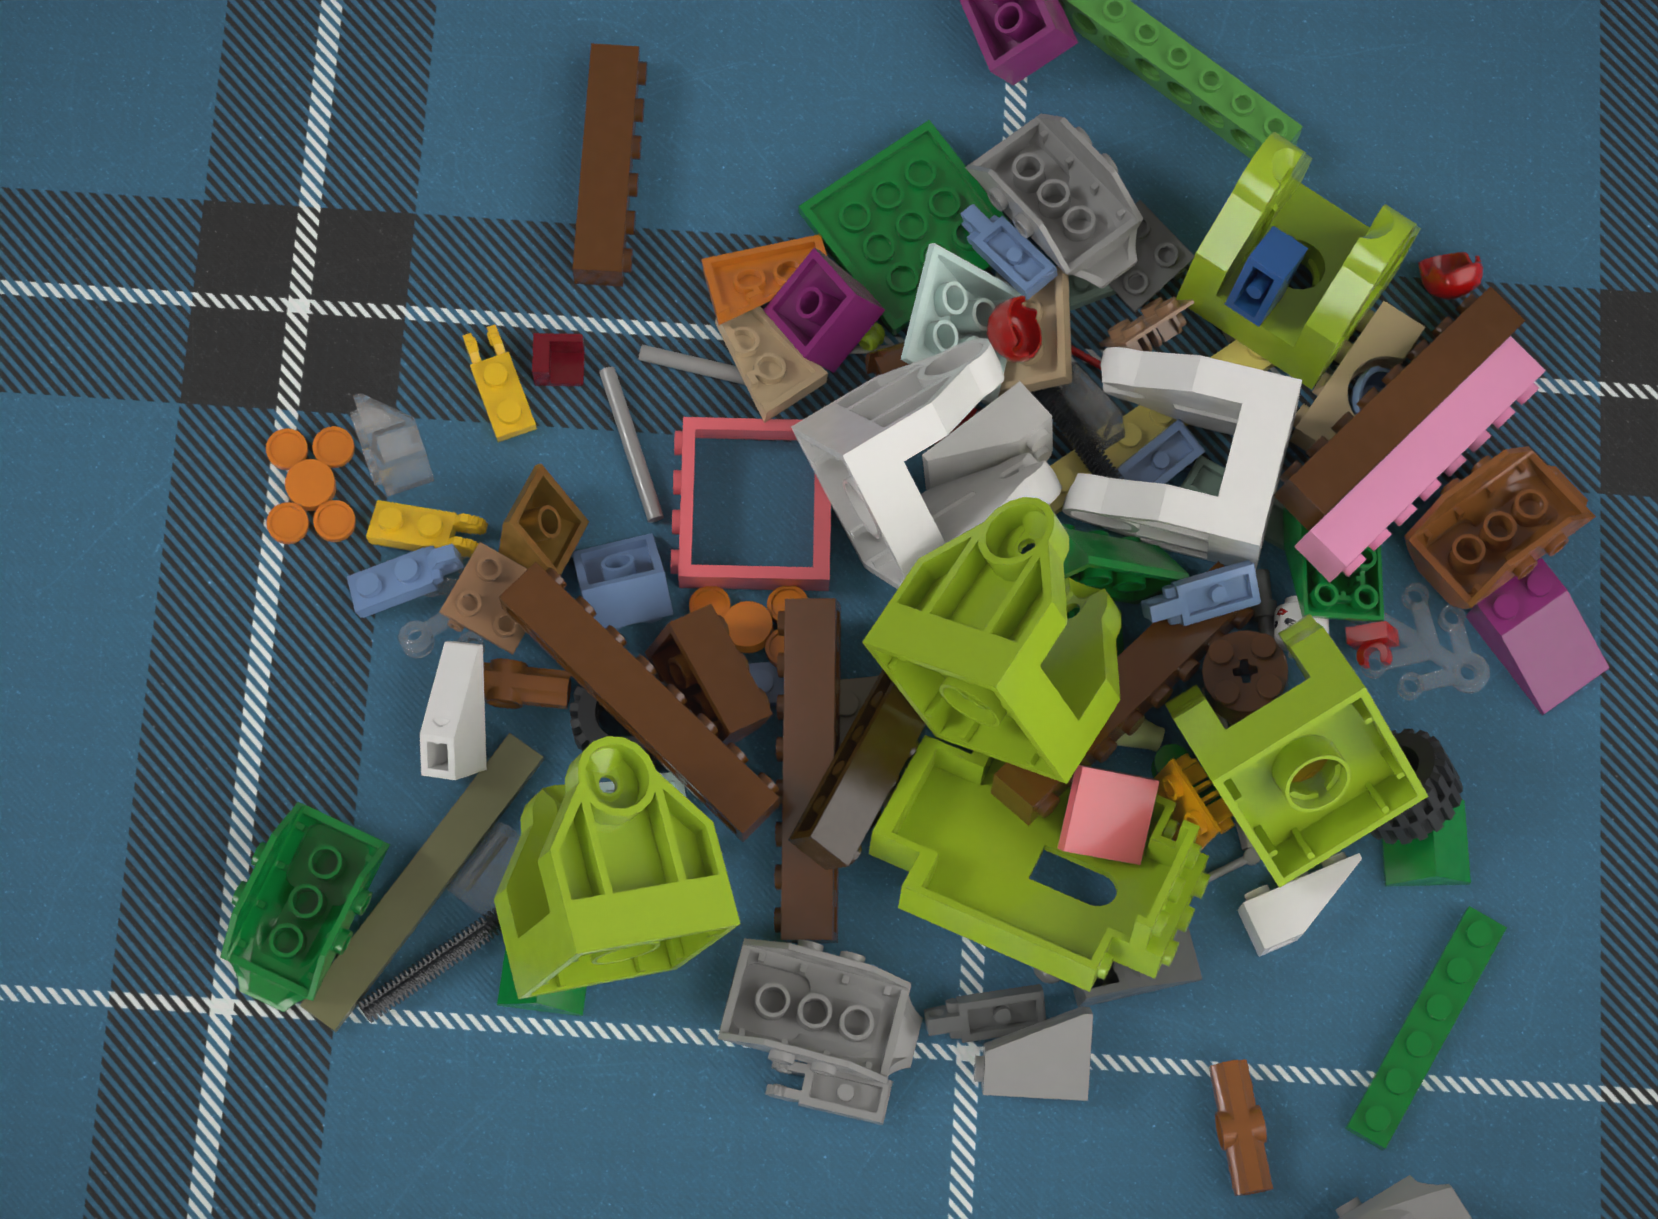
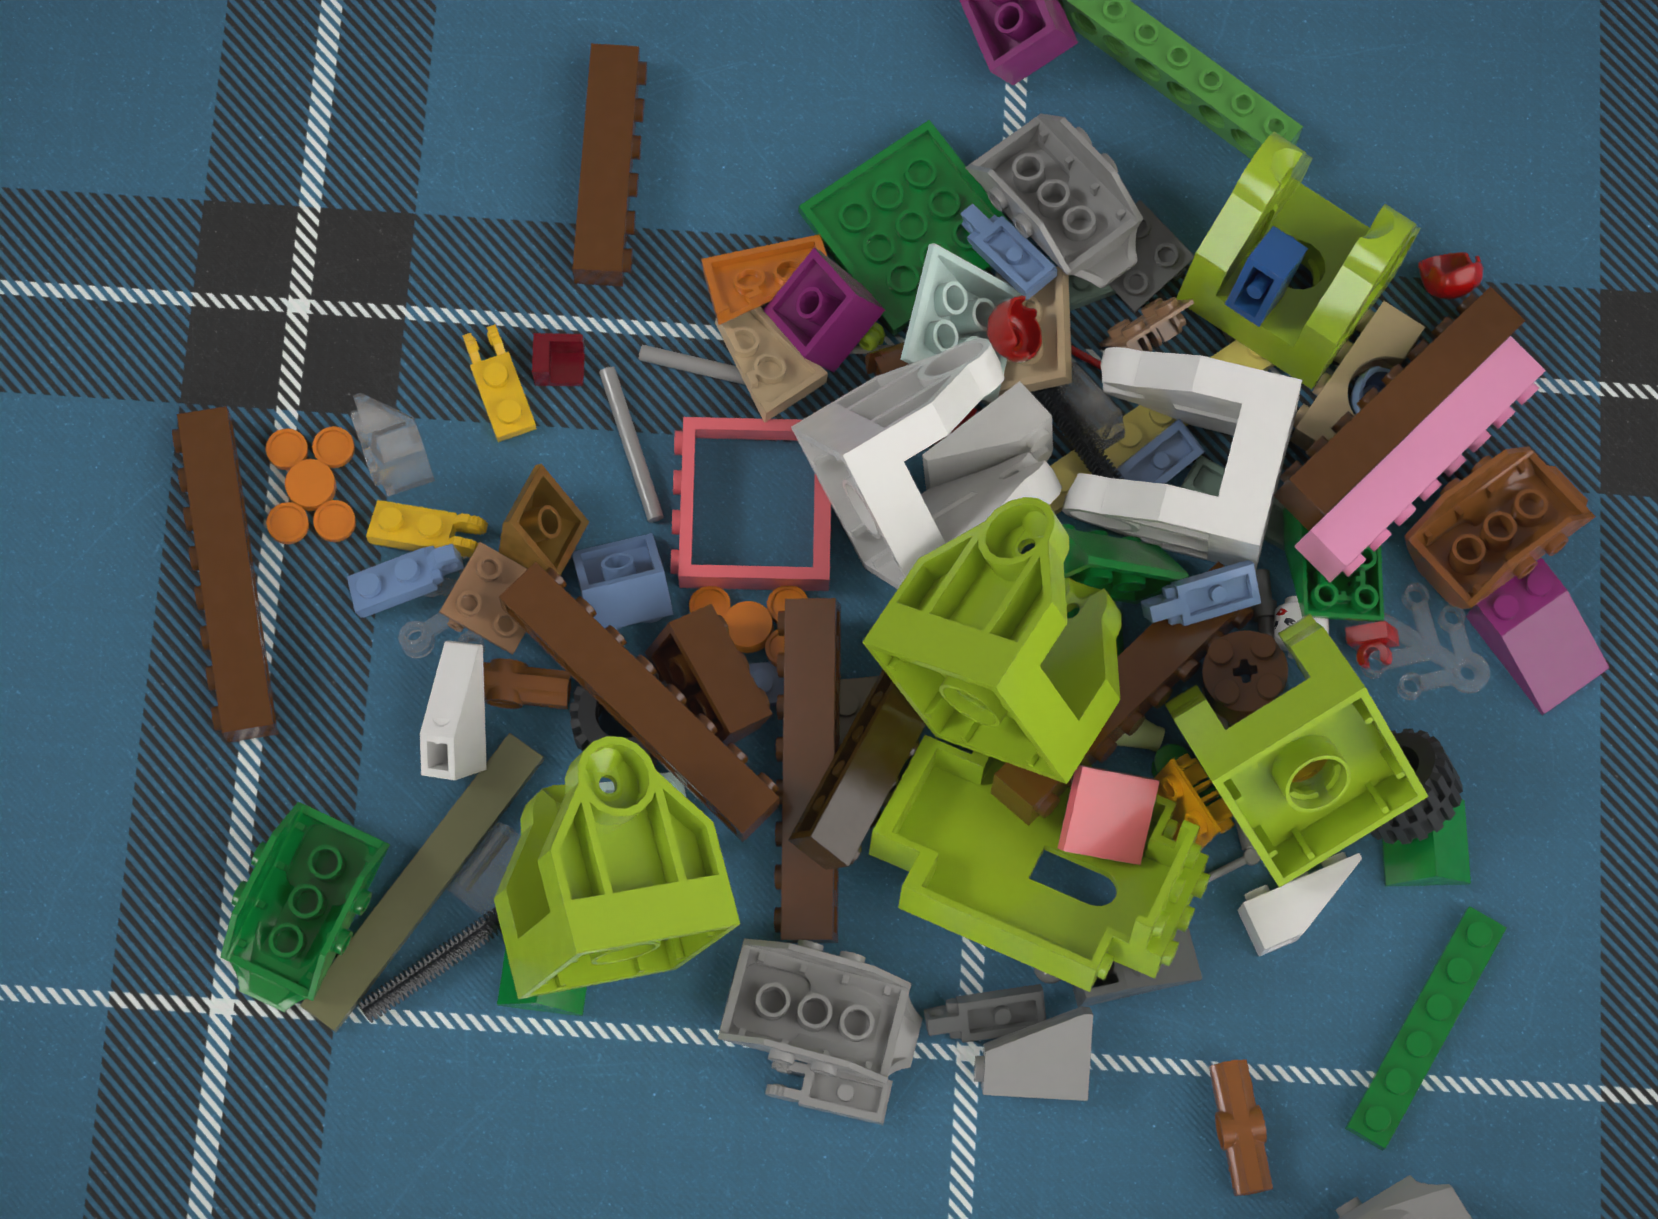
none -> reddish brown brick [172,406,278,743]

